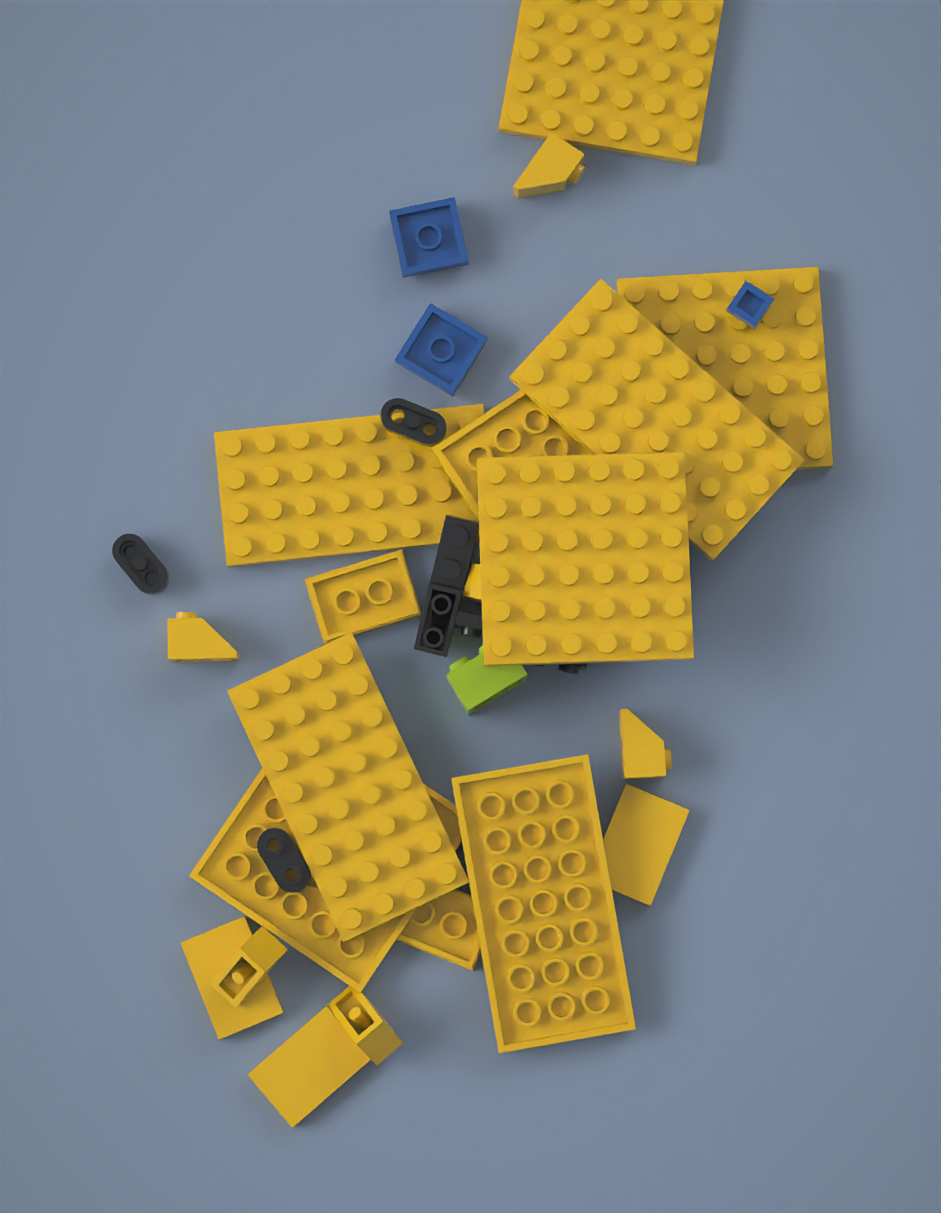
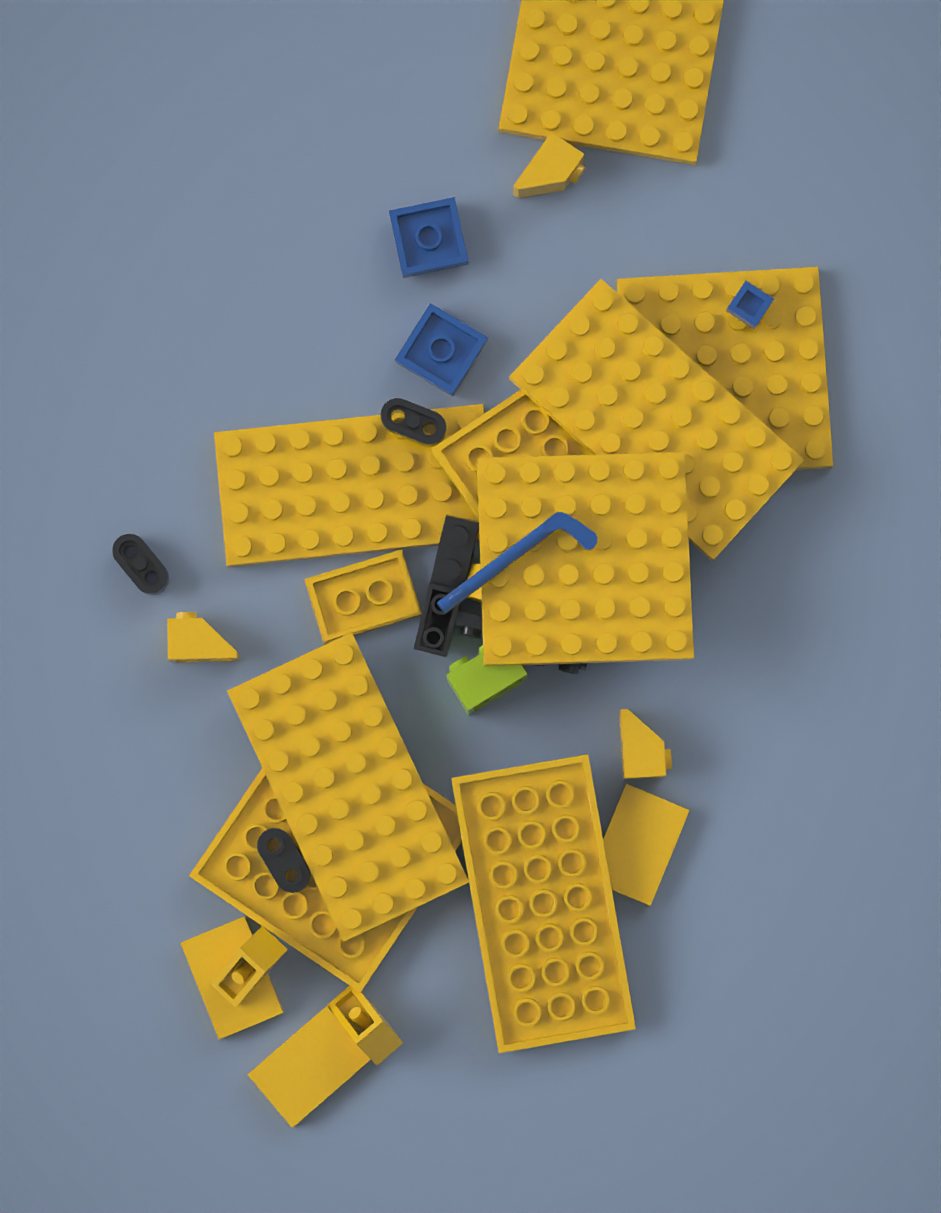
yellow tile [396,889,481,971] -> none
none -> blue piece [437,512,597,614]

